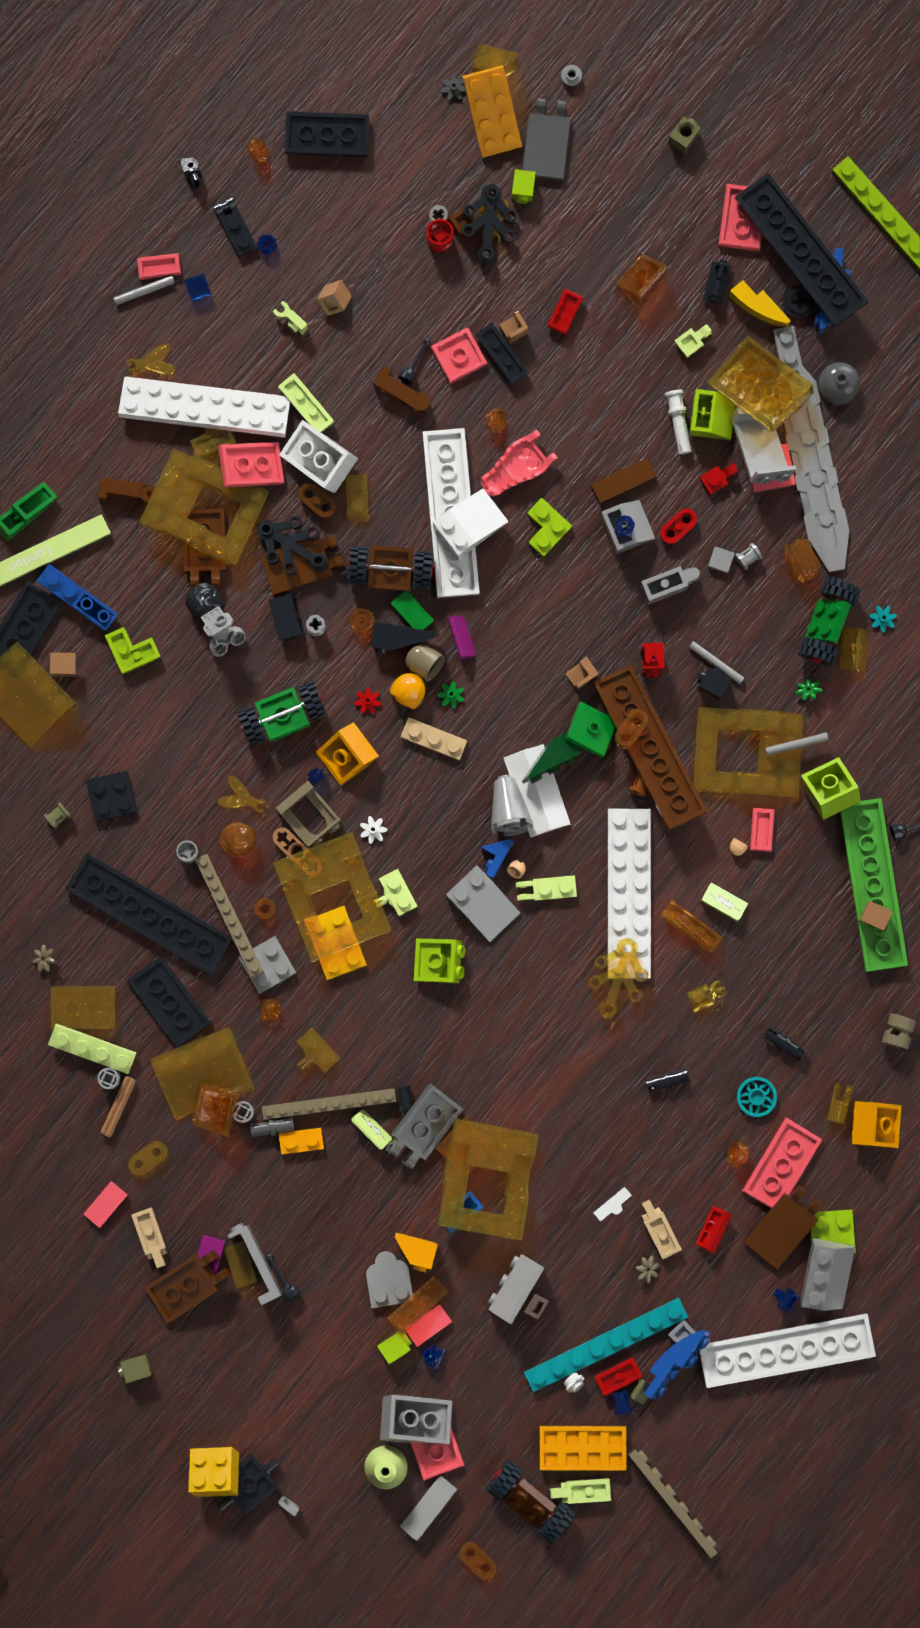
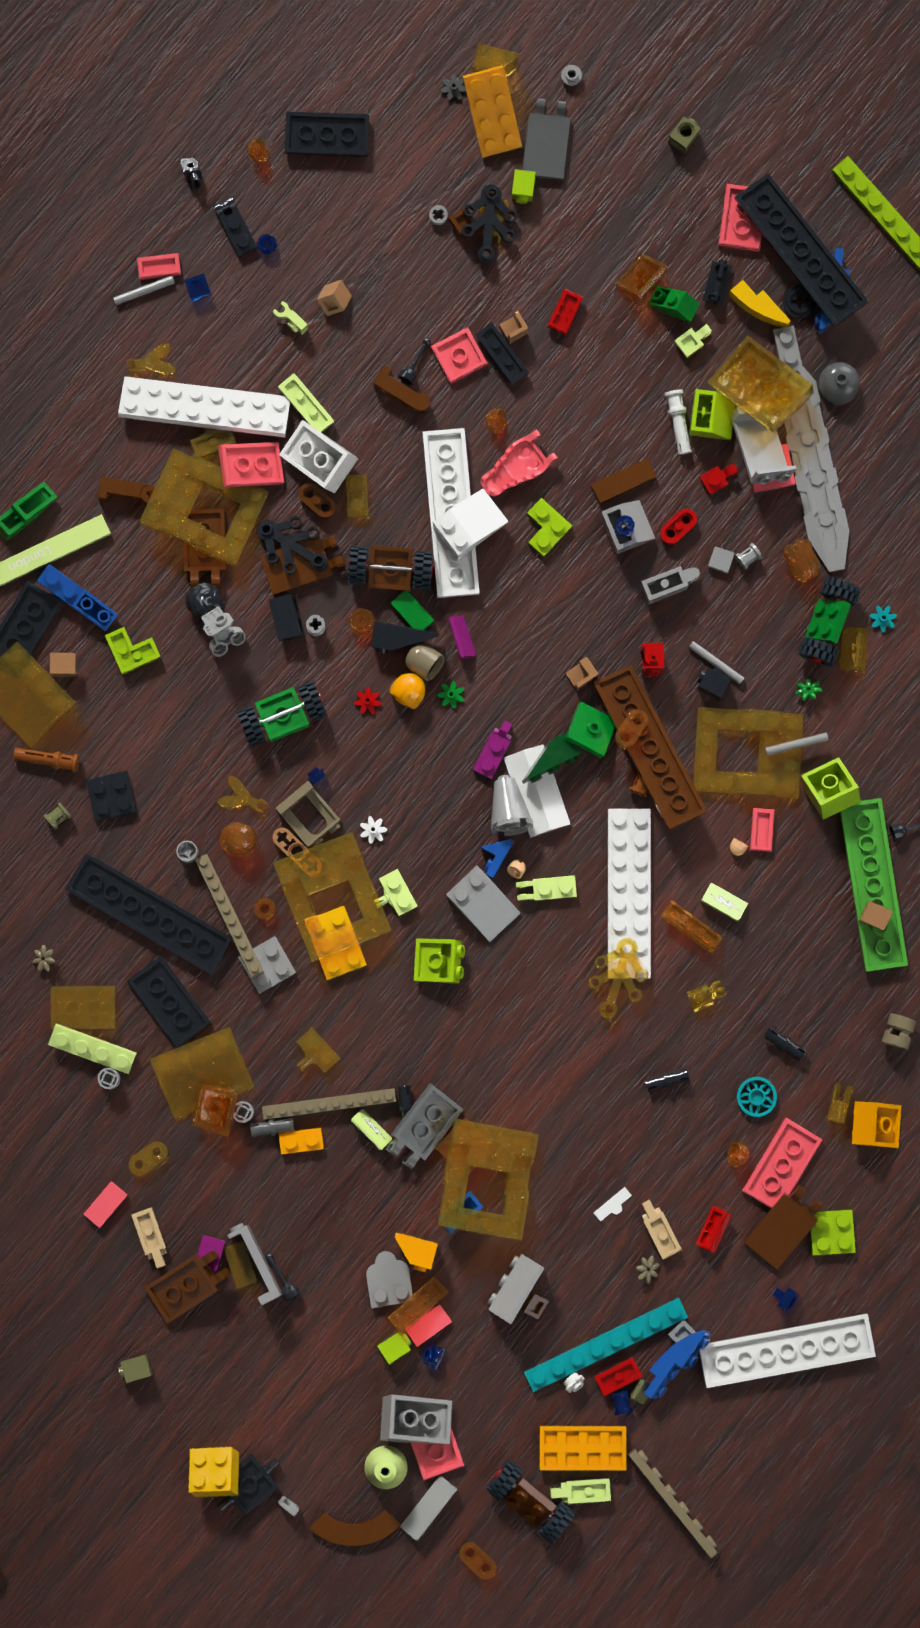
medium nougat axle [101,1076,136,1137] -> none
clear orange plate [261,999,281,1021] -> none
light orange slope [316,722,379,785] -> none
tan plate [401,717,467,761] -> none
red wheel [426,219,453,253] -> none
light grey slope [800,1238,855,1311] -> none
none -> dark orange pin [13,747,79,773]
none -> reddish brown tile [309,1509,401,1546]
none -> magenta hinge [473,721,512,780]
none -> green slope [648,286,700,322]

